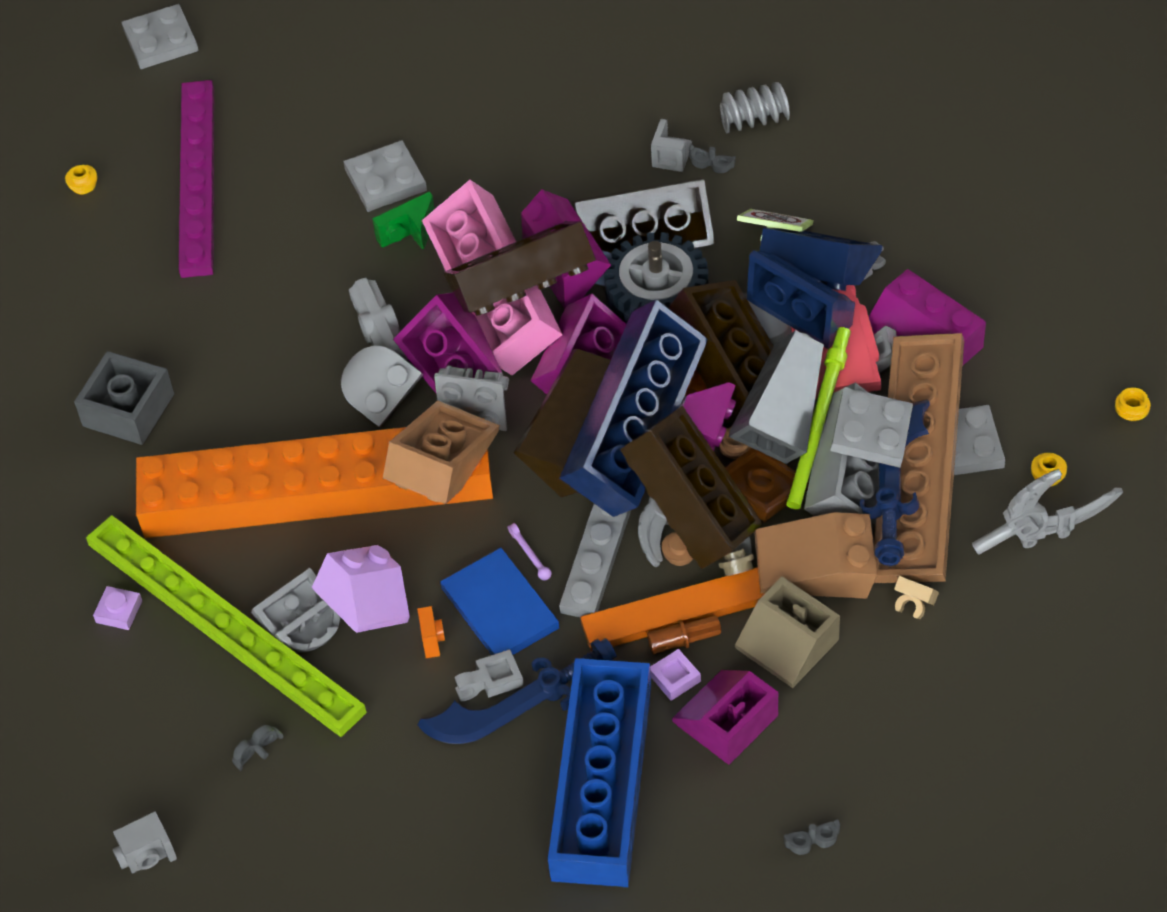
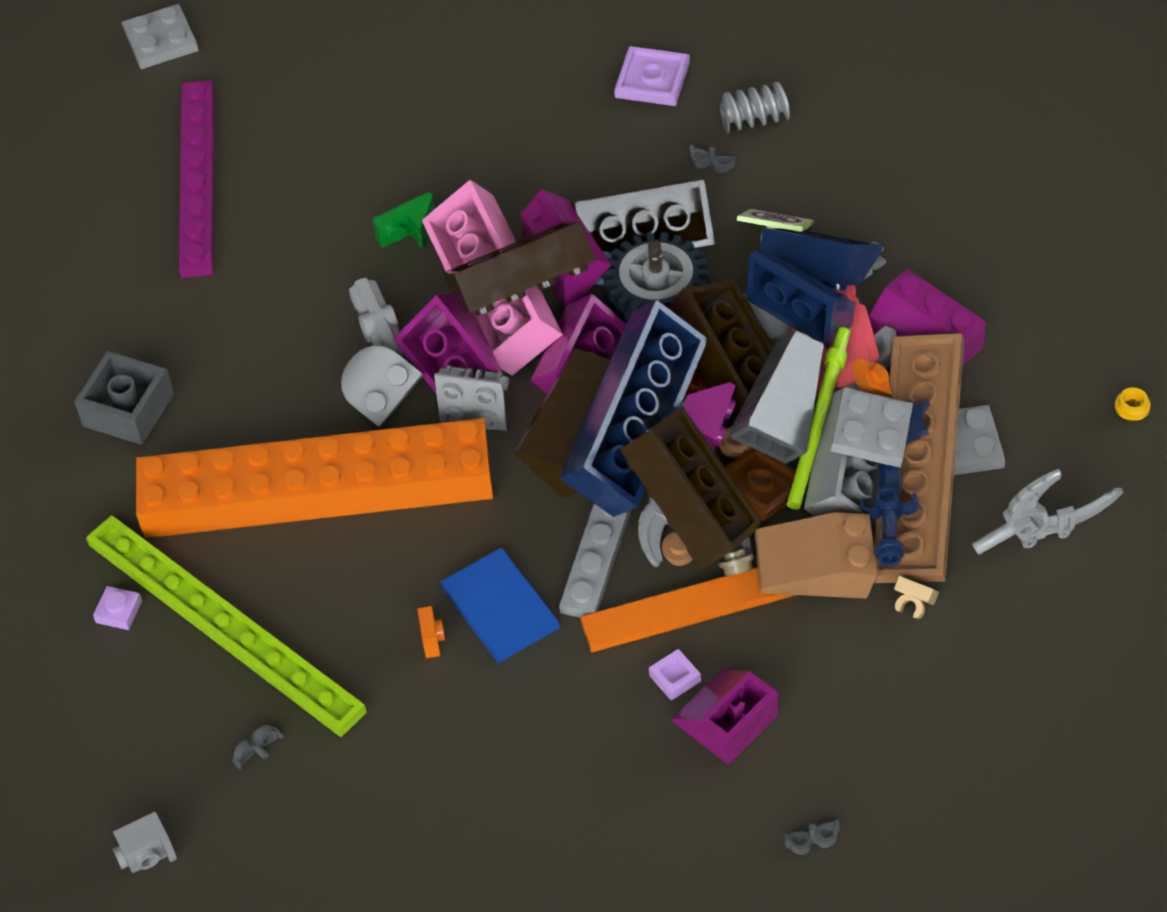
yellow plate [65,165,98,194] -> none
light grey slope [251,568,340,653] -> none
lavender slope [312,545,410,633] -> none
light grey plate [343,140,427,212] -> none
medium nougat slope [383,401,500,504] -> none
dark blue sword [417,638,617,744] -> none
light grey plate [455,649,523,701] -> none
lavender hinge [508,523,552,581] -> none
blue brick [548,658,651,887] -> none
dark orange axle [647,616,721,655] -> none
light grey panel [651,119,692,172] -> none
dark tan slope [735,576,840,688] -> none
yellow plate [1031,453,1067,487] -> none
none -> lavender plate [614,46,690,106]
none -> orange plate [851,358,893,398]

